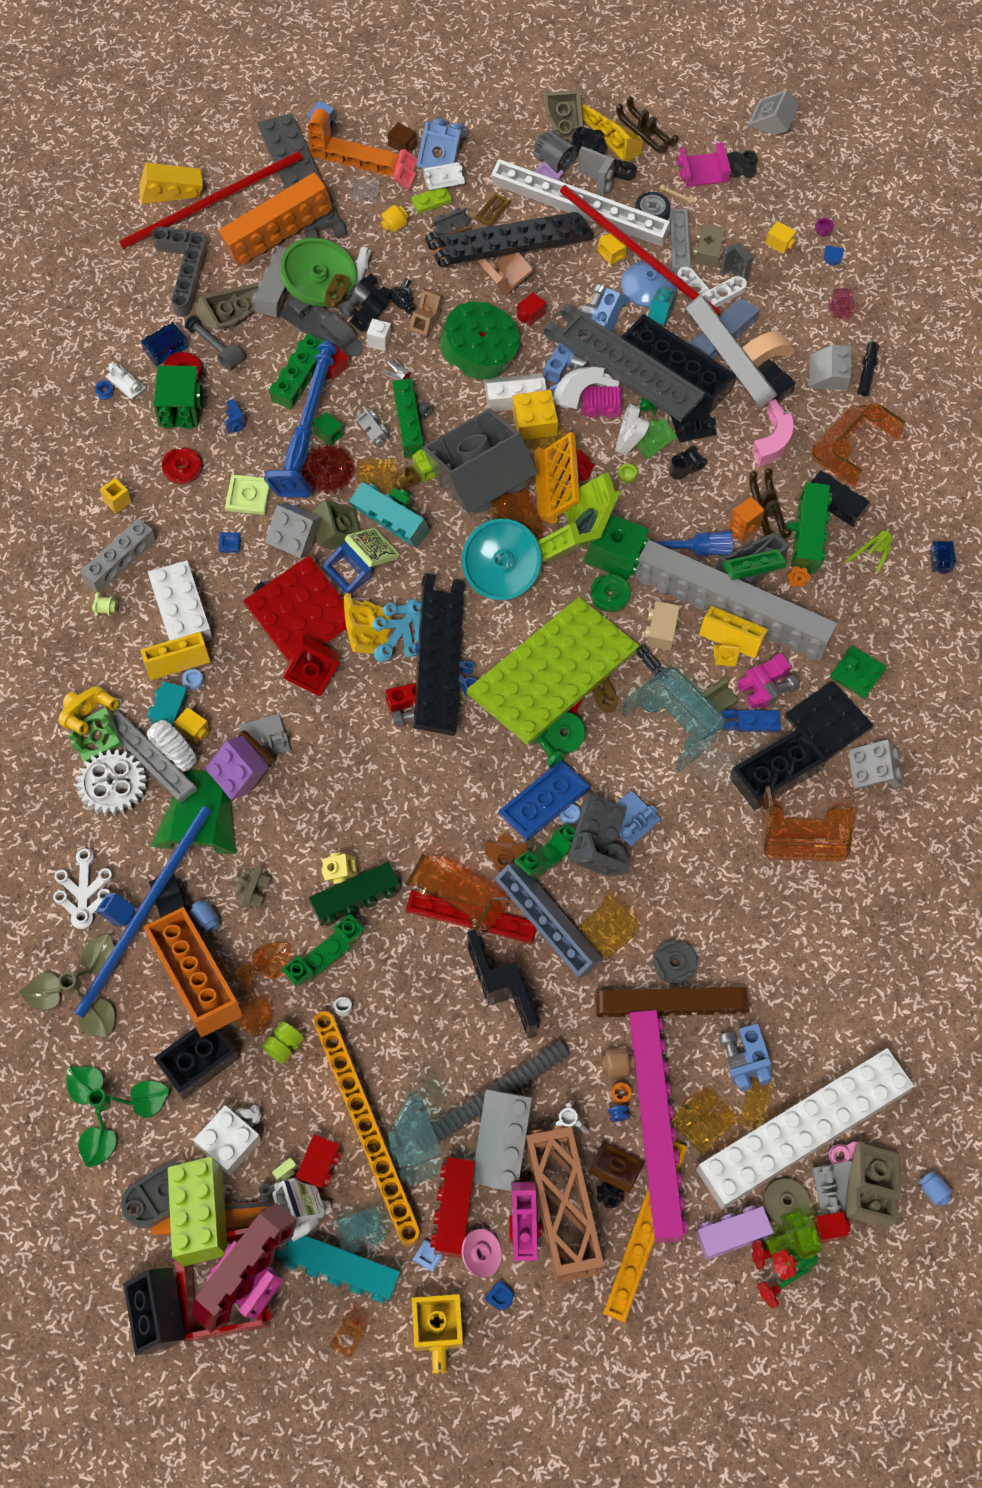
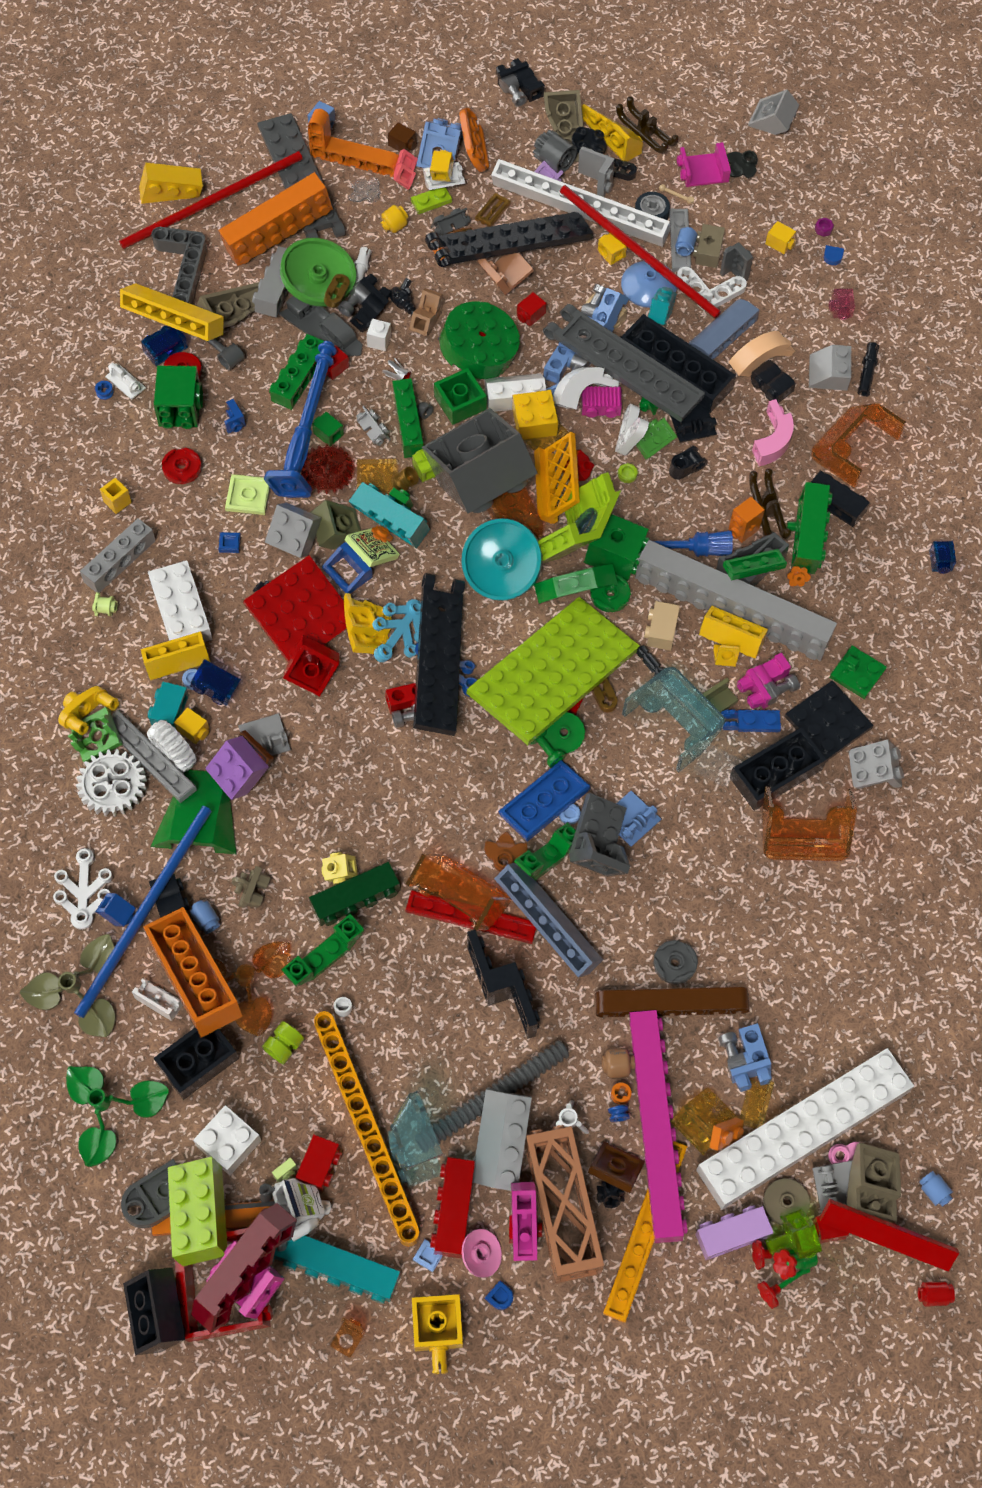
white plate [235,1105,261,1128] -> none
clear light blue brick [333,1206,387,1254] -> none
clear yellow bracket [577,894,640,961] -> none
light grey beam [686,294,777,408] -> none
lime plant [846,531,893,572] -> none
none -> yellow brick [120,283,224,341]
none -> white hinge [132,978,183,1021]
none -> clear blue brick [190,659,241,706]
none -> orange plant [371,525,393,543]
none -> yellow brick [430,150,454,182]
none -> green brick [434,368,487,425]
none -> orange tile [459,107,489,172]
none -> black hips [496,58,545,107]
none -> green slope [534,564,618,604]
none -> medium blue brick [675,227,697,256]
none -> orange plate [709,1117,744,1151]
none -> red tile [819,1199,959,1272]
none -> red brick [917,1281,955,1307]

